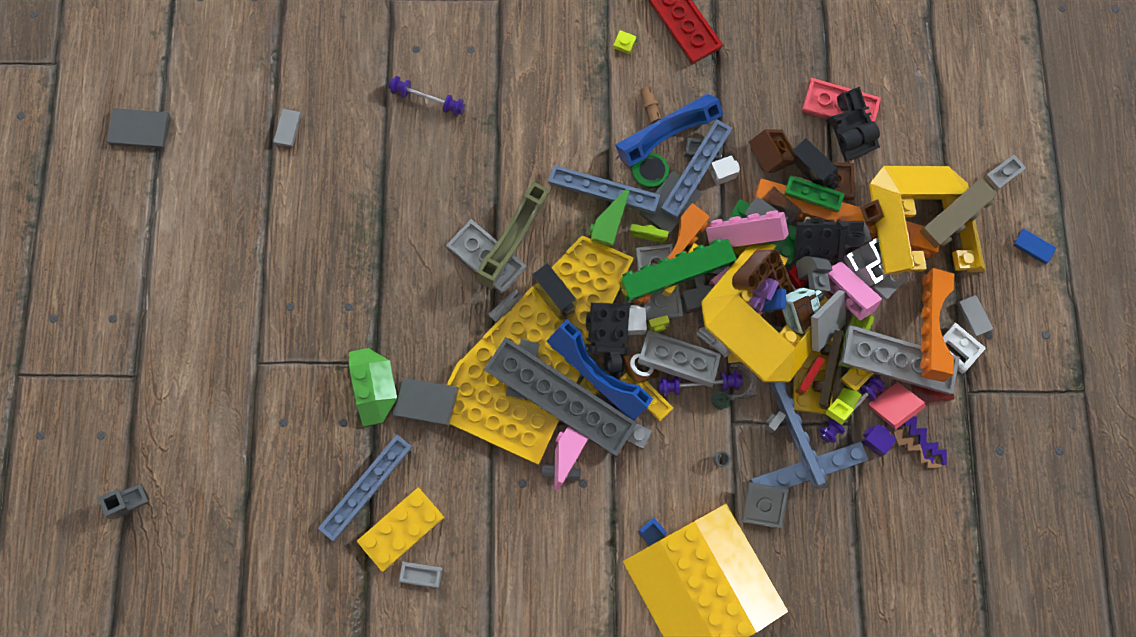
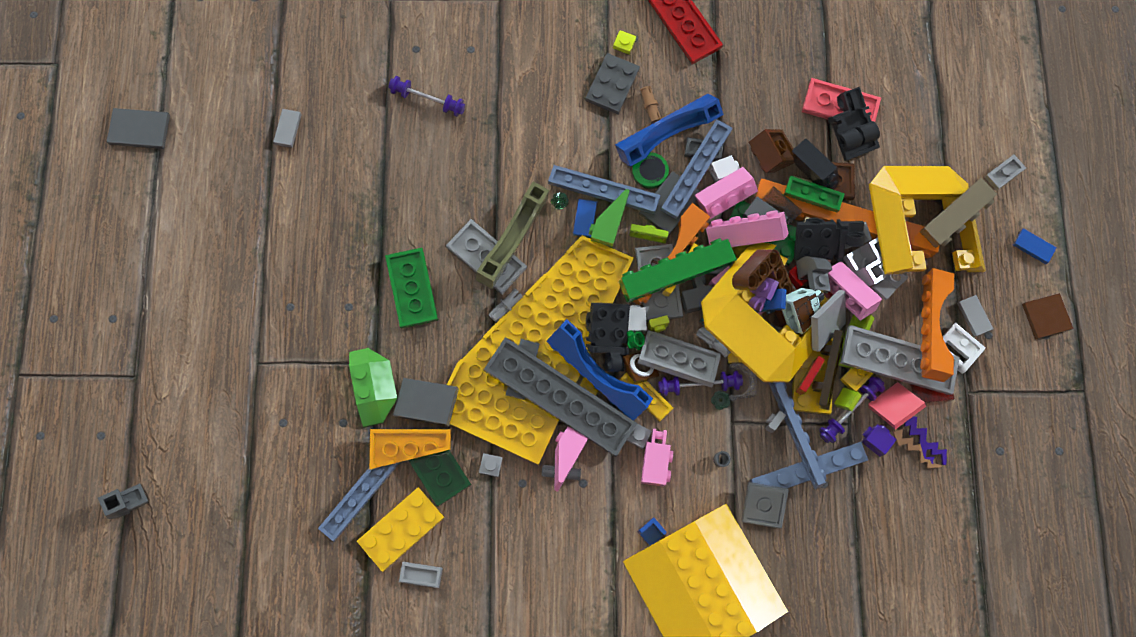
black brick [532,263,576,320] -> none
neon yellow plate [825,398,854,425] -> none
reddish brown slope [860,199,885,227] -> none
none -> light orange wing [369,429,451,470]
none -> green plate [385,247,438,329]
none -> dark green plate [408,450,471,507]
none -> light grey plate [479,453,503,477]
none -> clear green plate [550,192,569,209]
none -> blue tile [573,199,597,238]
none -> dark grey plate [585,53,640,115]
none -> green plate [627,330,645,350]
none -> bright pink brick [641,428,673,487]
none -> bright pink brick [695,167,758,219]
none -> reddish brown tile [1022,293,1074,340]

